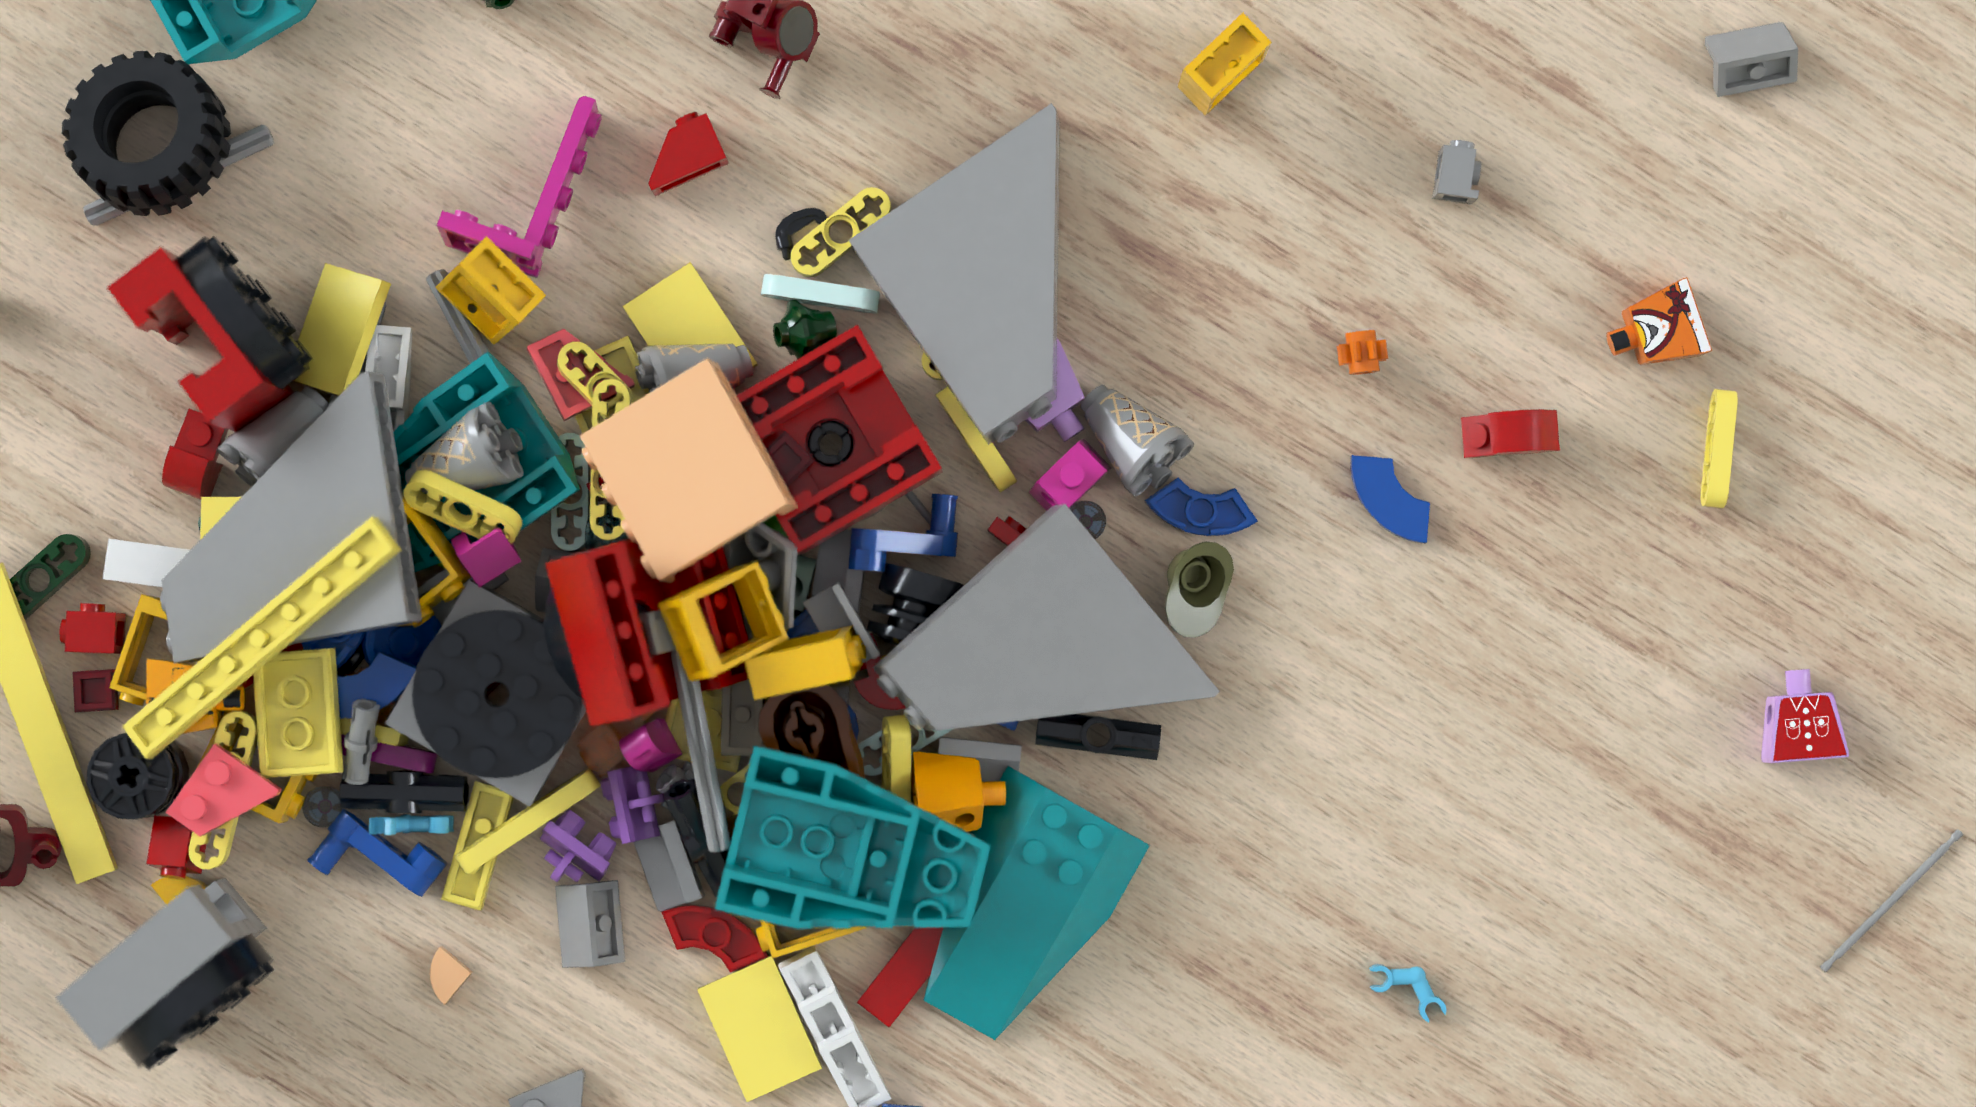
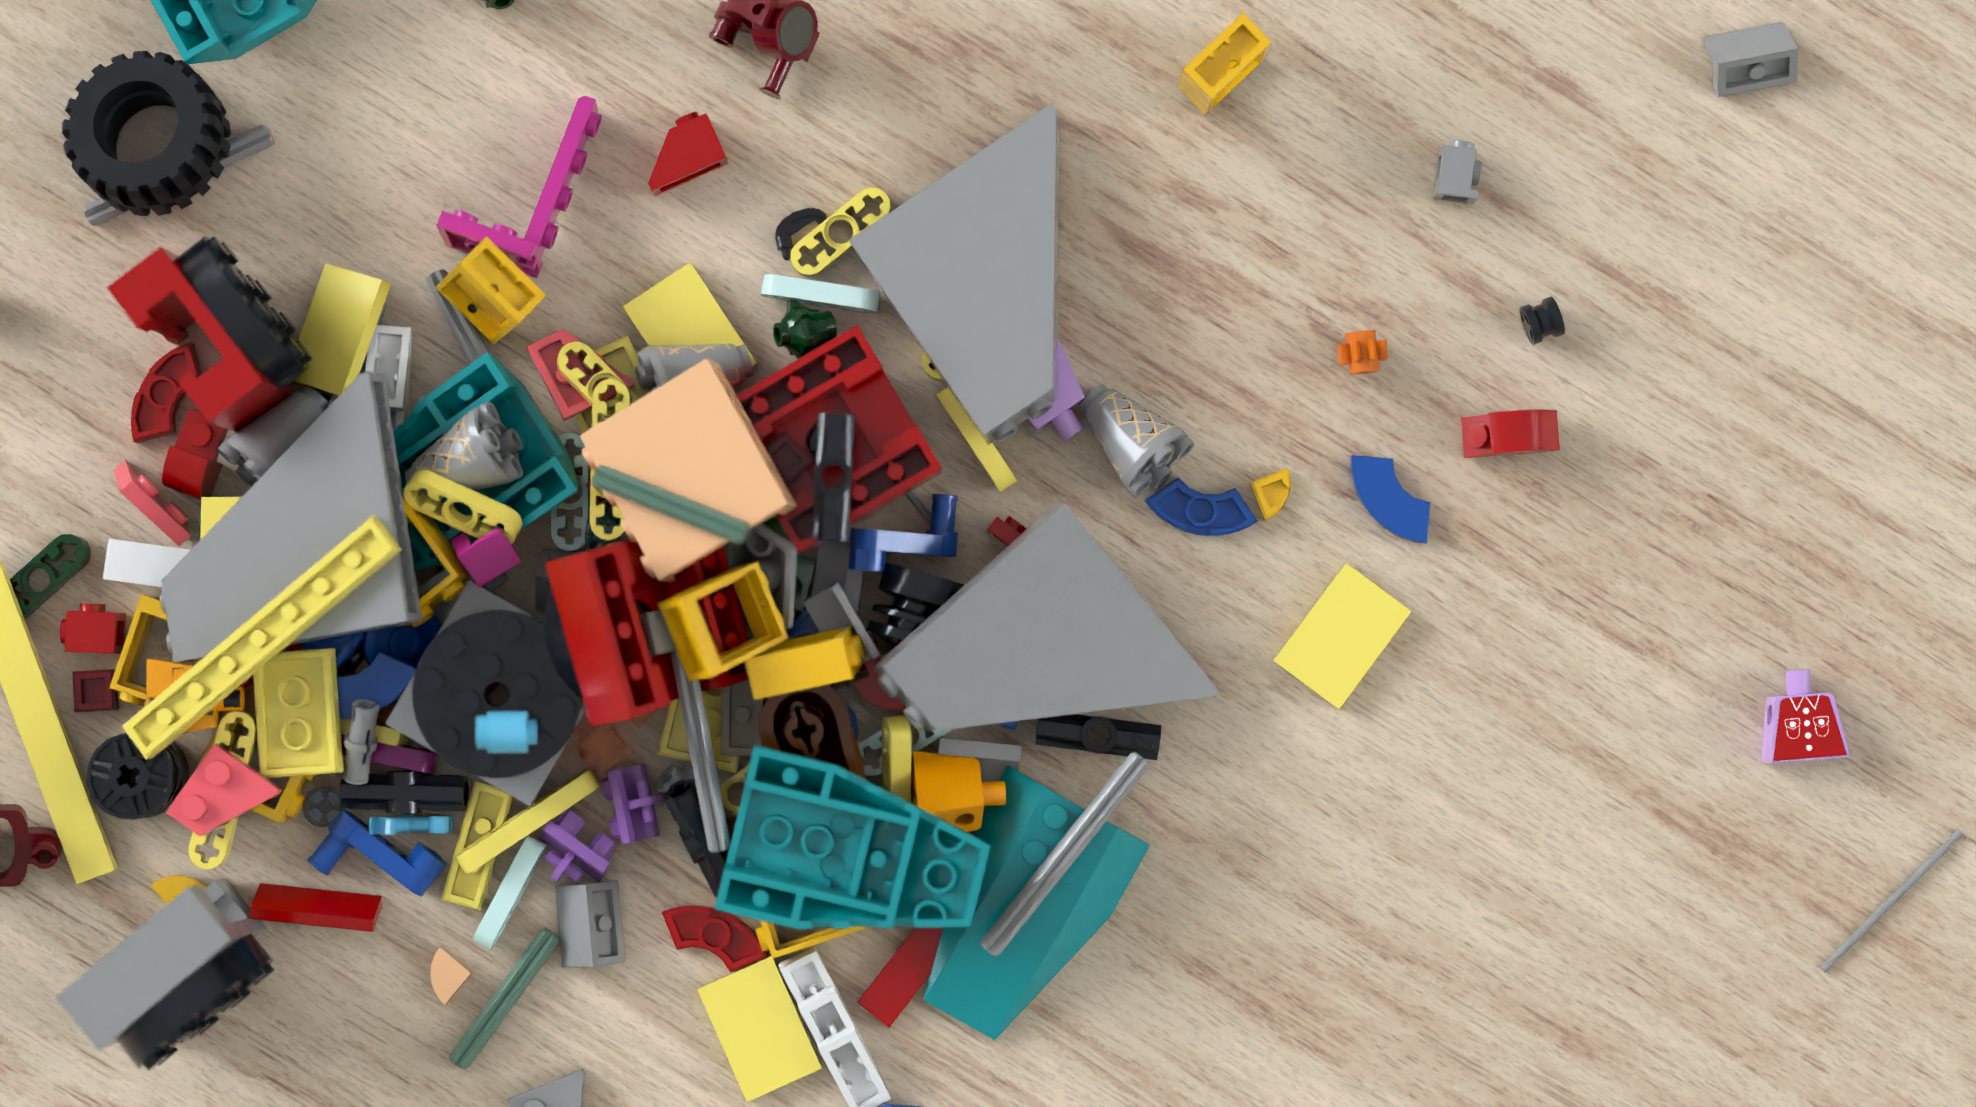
red brick [146,815,206,880] -> none
dark pink leg [619,718,682,772] -> none
light grey panel [634,820,705,912] -> none
dark pink torso [1028,439,1112,511] -> none
clear smoke tile [1070,501,1106,539] -> none
olive piece [1165,541,1234,638] -> none
medium azure arm [1369,964,1447,1023] -> none
torso [1606,277,1712,365] -> none
light yellow beam [1701,389,1738,508] -> none
none -> coral wing [113,460,191,546]
none -> red tile [131,342,202,443]
none -> red tile [250,883,382,932]
none -> sand green axle [449,928,560,1070]
none -> light aqua beam [473,835,547,950]
none -> medium azure brick [476,711,538,753]
none -> sand green axle [592,465,750,544]
none -> black piece [812,413,855,542]
none -> light grey axle [981,752,1149,956]
none -> yellow tile [1249,468,1291,521]
none -> light yellow tile [1273,563,1412,710]
none -> black wheel [1519,296,1565,345]

